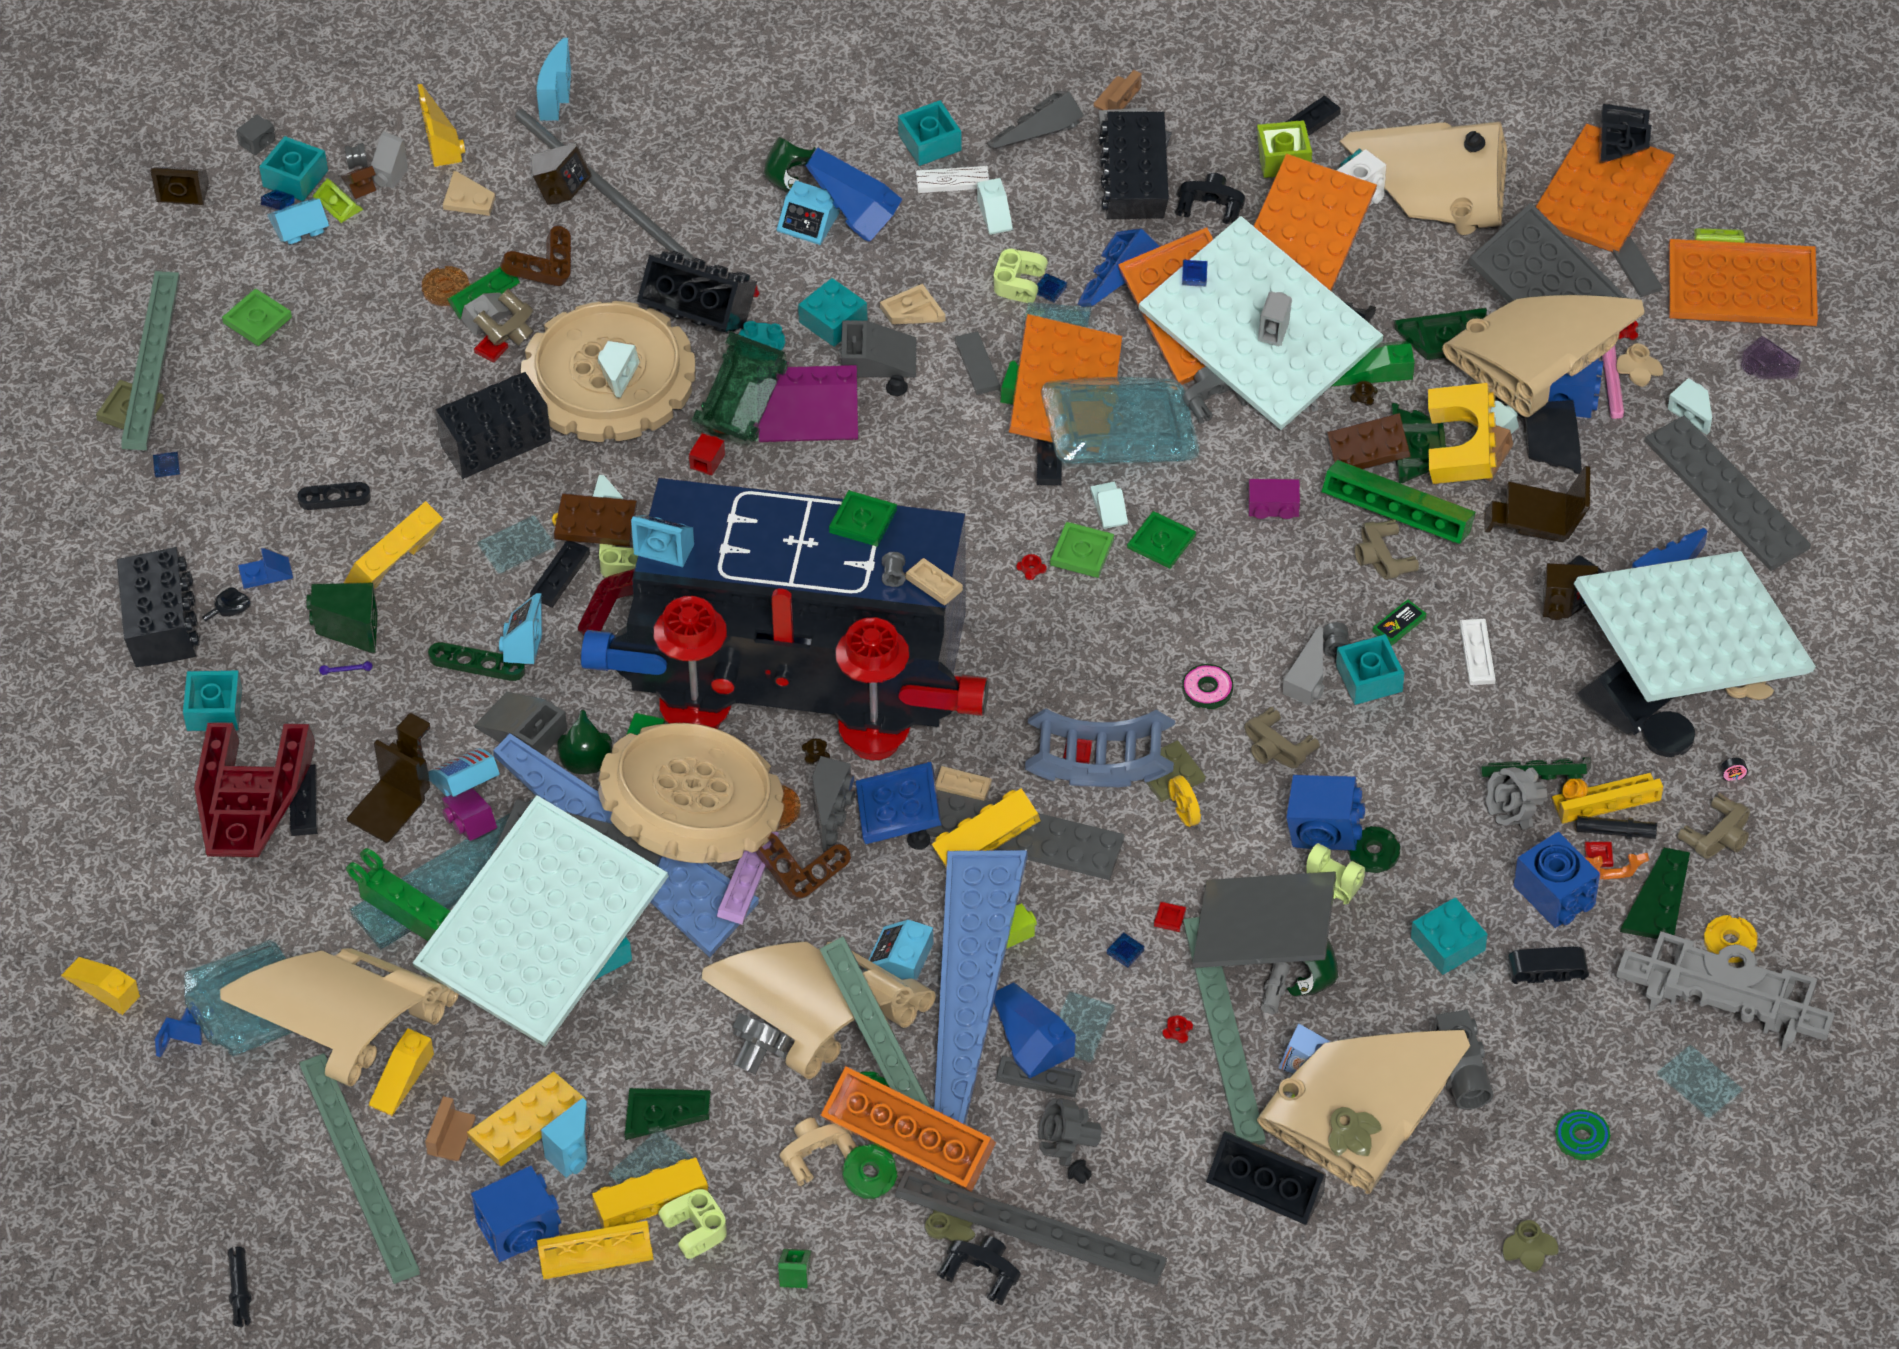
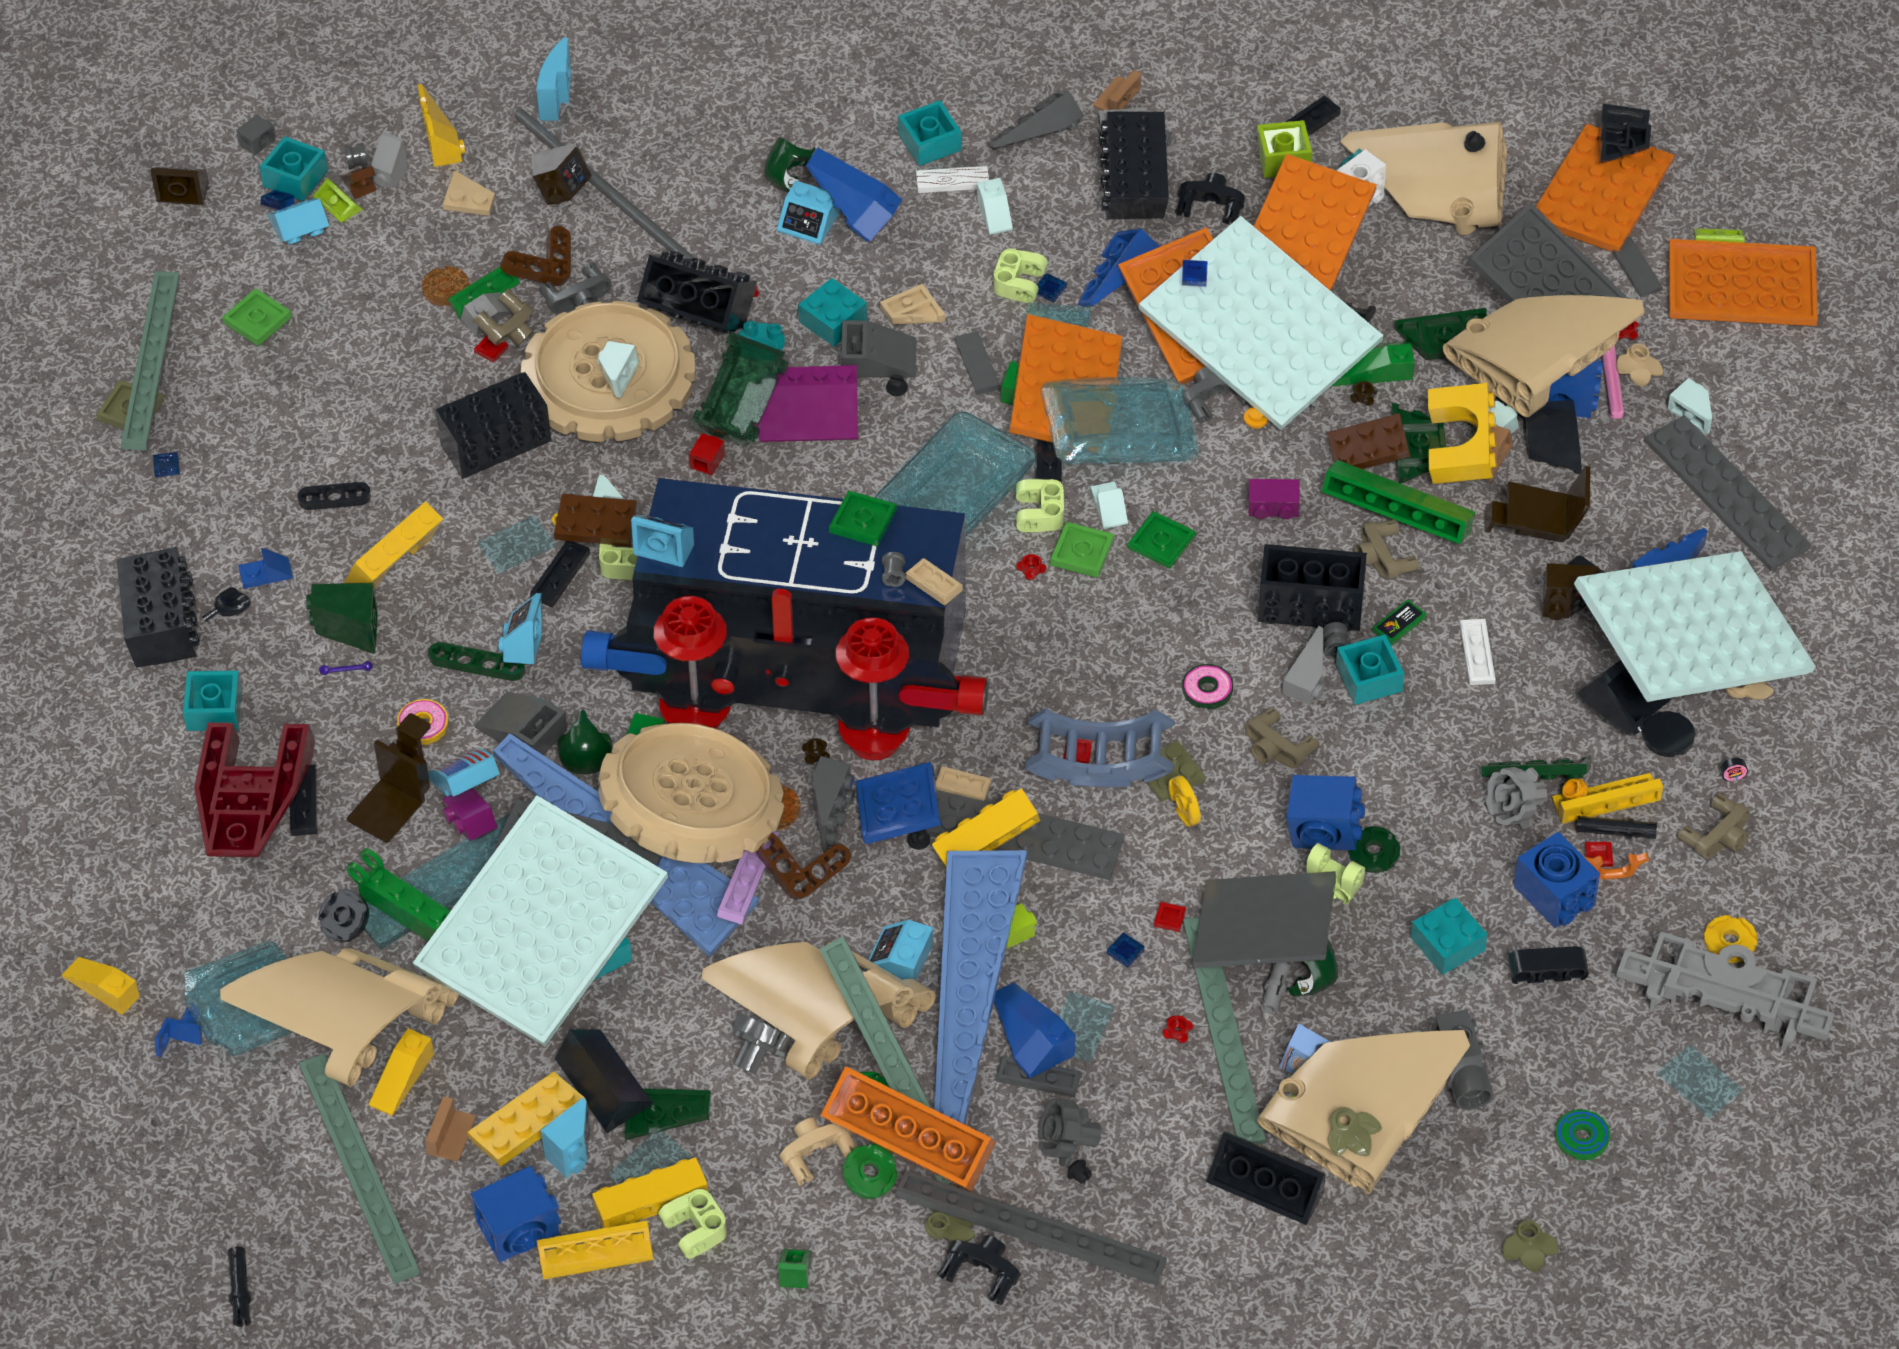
dark red beam [578,569,635,636] -> none
light grey brick [1258,291,1292,346] -> none
dark green wing [1620,847,1690,941] -> none
clear purple slope [1741,336,1801,379] -> none
none -> black tile [318,889,369,943]
none -> tile [397,699,449,745]
none -> dark grey connector [539,262,611,314]
none -> black slope [555,1029,653,1134]
none -> clear light blue wedge [875,412,1035,537]
none -> yellowish green piece [1016,479,1064,532]
none -> light orange plate [1244,407,1268,429]
none -> black brick [1258,544,1367,631]

